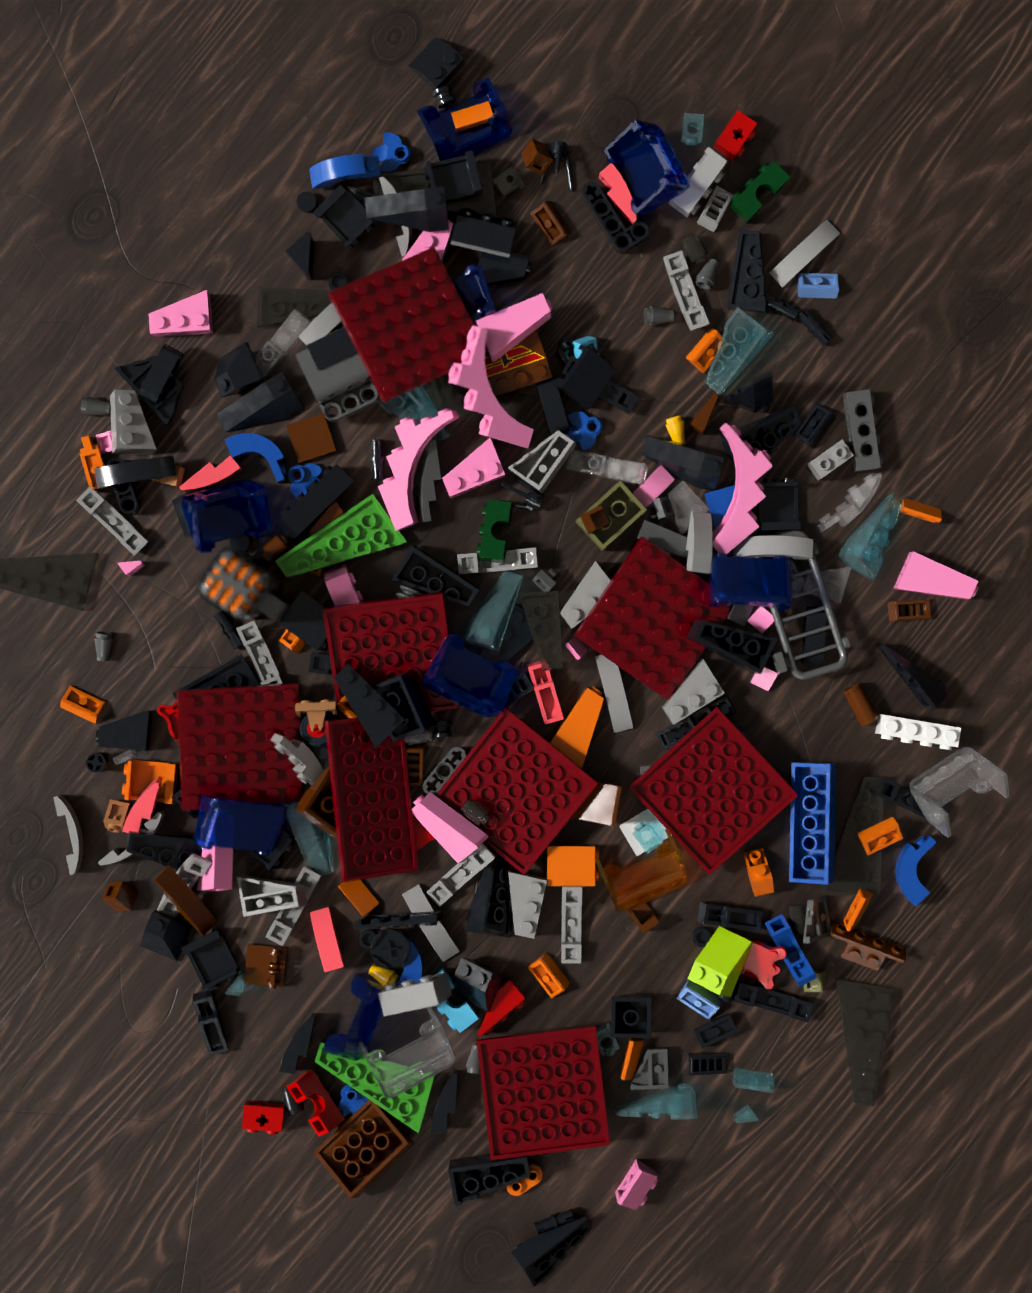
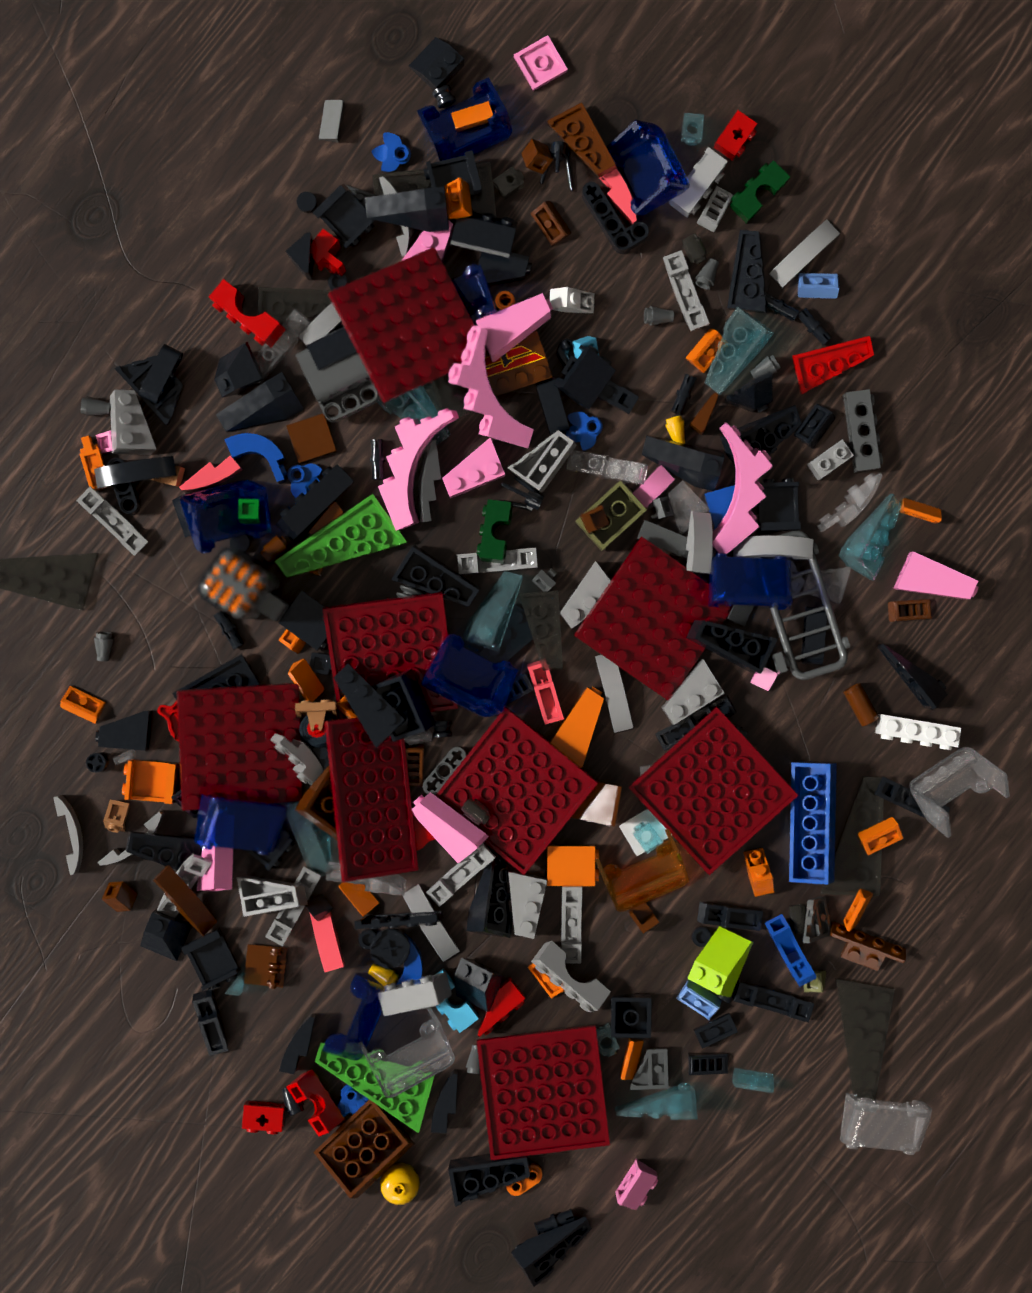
bright pink slope [118,561,145,576] -> none
coral slope [122,776,163,833] -> none
bright pink wedge [149,290,213,337] -> none
light grey slope [236,620,284,685] -> none
blue arch [309,154,381,189] -> none
bright pink wedge [324,563,364,606] -> none
bright pink slope [565,637,588,660] -> none
clear light blue slope [733,1105,759,1123] -> none
red tile [741,940,787,989] -> none
bright pink slope [747,606,774,634] -> none
blue arch [895,835,937,906] -> none
none -> red arch [209,279,286,348]
none -> green panel [238,499,261,524]
none -> orange slope [288,659,325,702]
none -> black slope [305,894,334,921]
none -> red brick [311,229,346,276]
none -> slope [319,100,345,143]
none -> clear slope [326,862,406,896]
none -> yellow cylinder [380,1163,420,1205]
none -> orange slope [444,177,472,219]
none -> orange cone [495,291,515,310]
none -> bright pink tile [514,35,568,91]
none -> light grey arch [531,941,611,1012]
none -> reddish brown wing [547,102,617,178]
none -> white slope [550,287,594,313]
none -> black pin [671,374,697,416]
none -> dark grey cone [750,355,781,379]
none -> red wing [792,336,874,394]
none -> clear windscreen [840,1093,932,1155]

